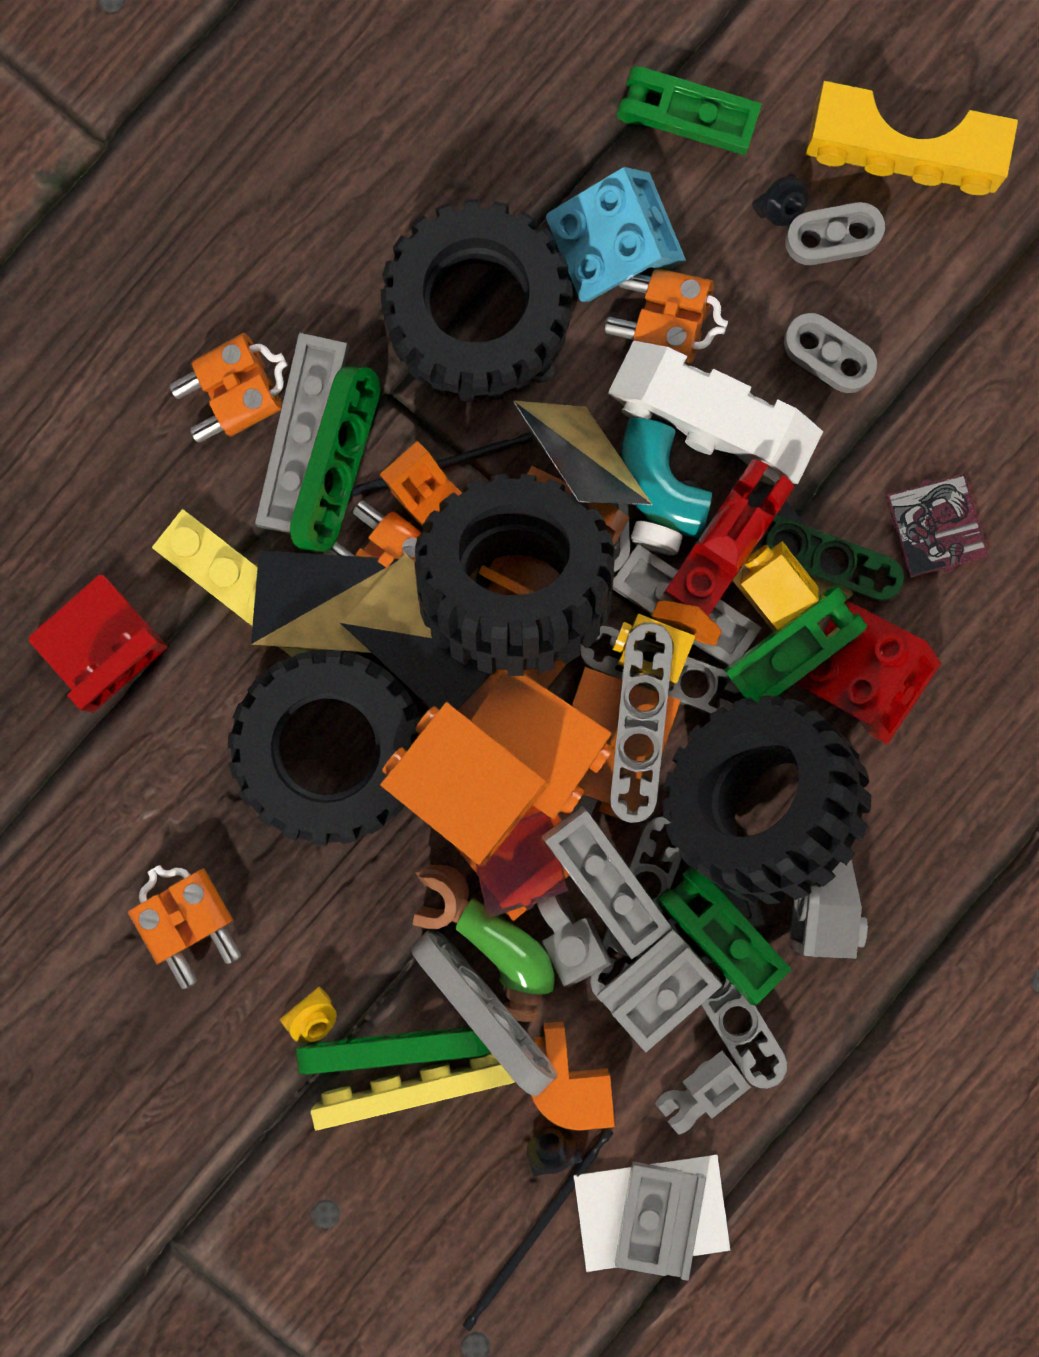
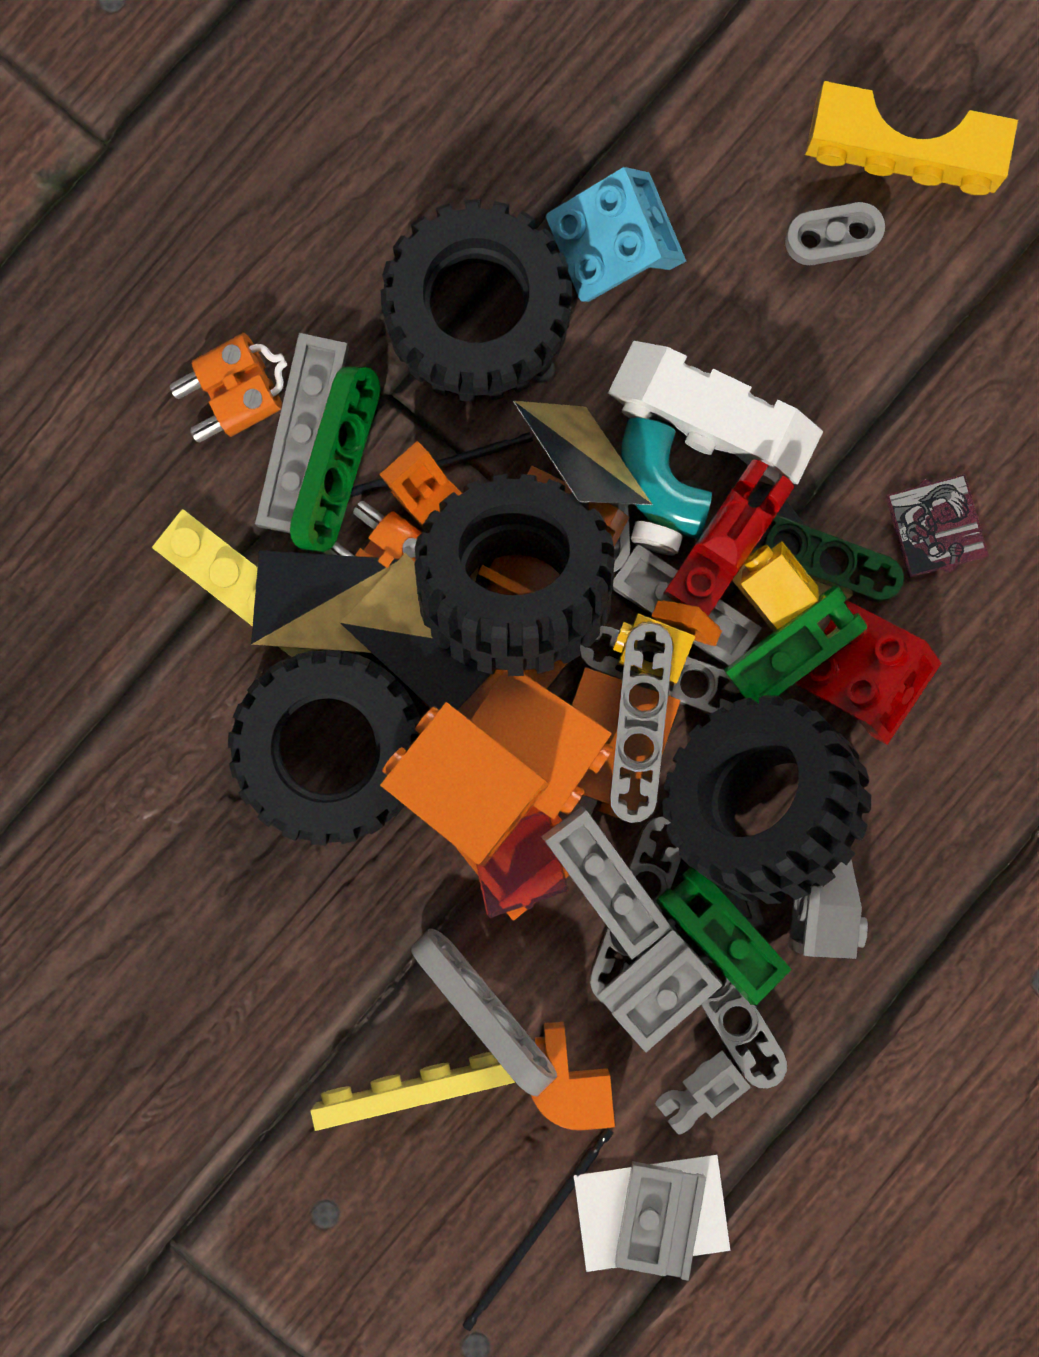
red bracket [28,575,168,713] -> none
orange piece [128,865,241,989] -> none
yellow plate [280,986,337,1043] -> none
green beam [295,1026,491,1074] -> none
piece [413,865,555,1022] -> none
black plate [527,1127,582,1177] -> none
light grey plate [537,892,613,987] -> none
orange piece [605,268,728,364] -> none
green plate [616,66,762,156] -> none
black plate [752,173,808,226] -> none
light grey plate [784,313,877,393] -> none

